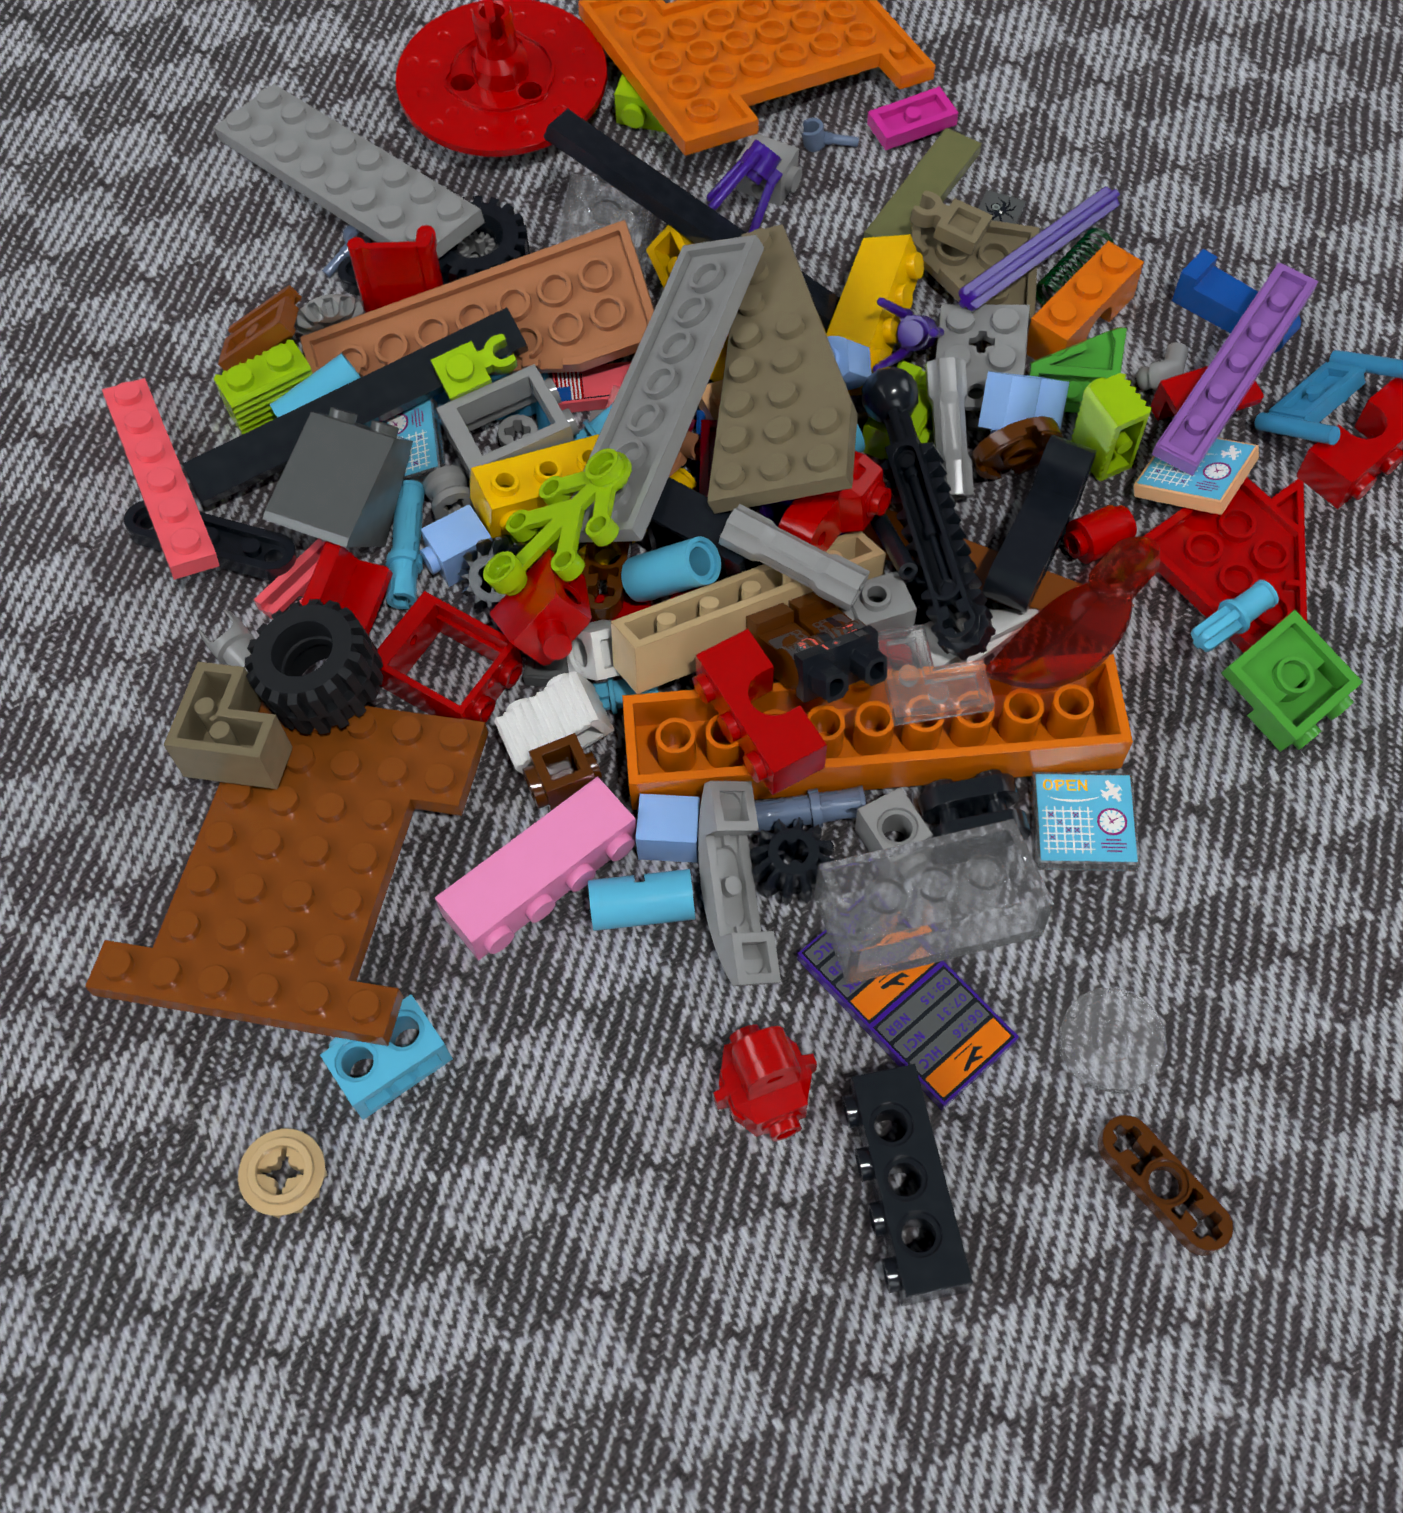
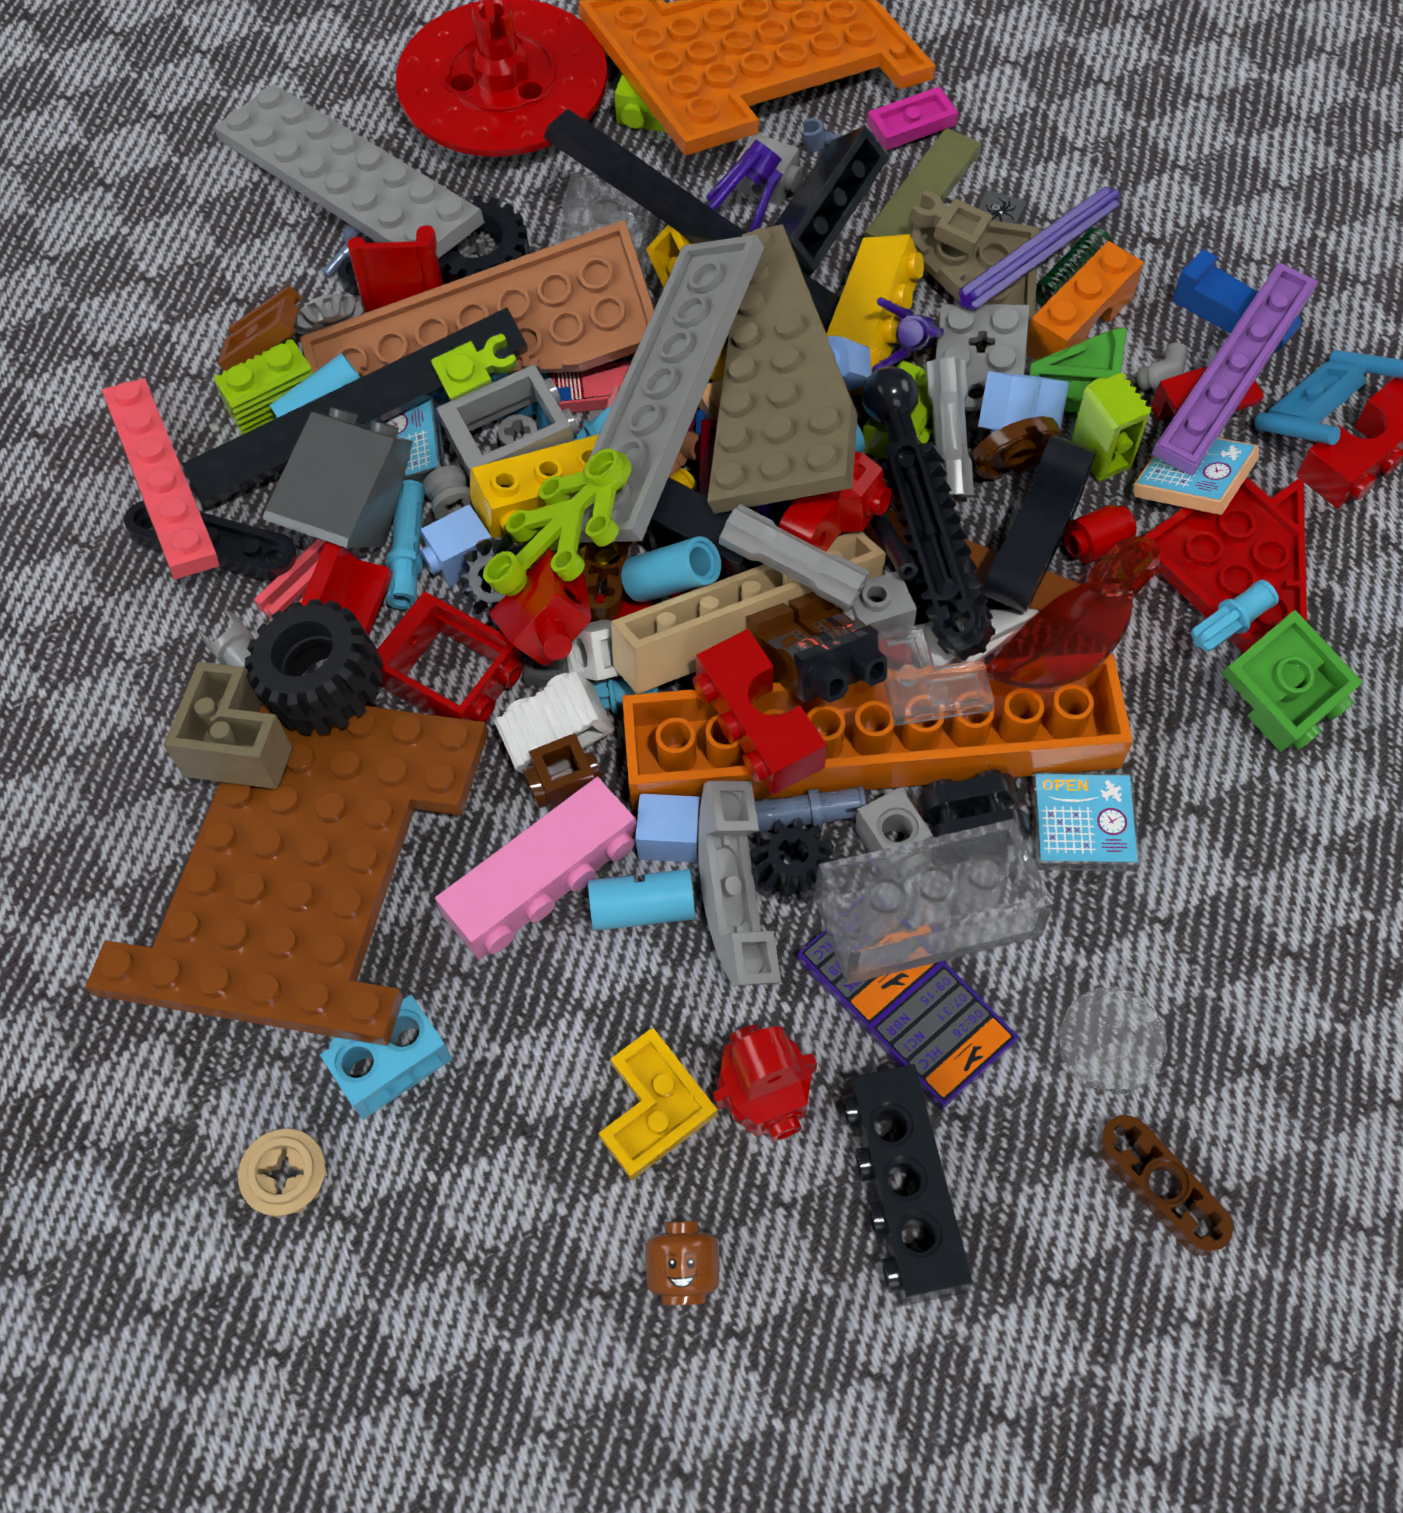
none -> yellow plate [598,1027,718,1181]
none -> dark orange head [646,1221,720,1305]
none -> black brick [774,126,890,276]

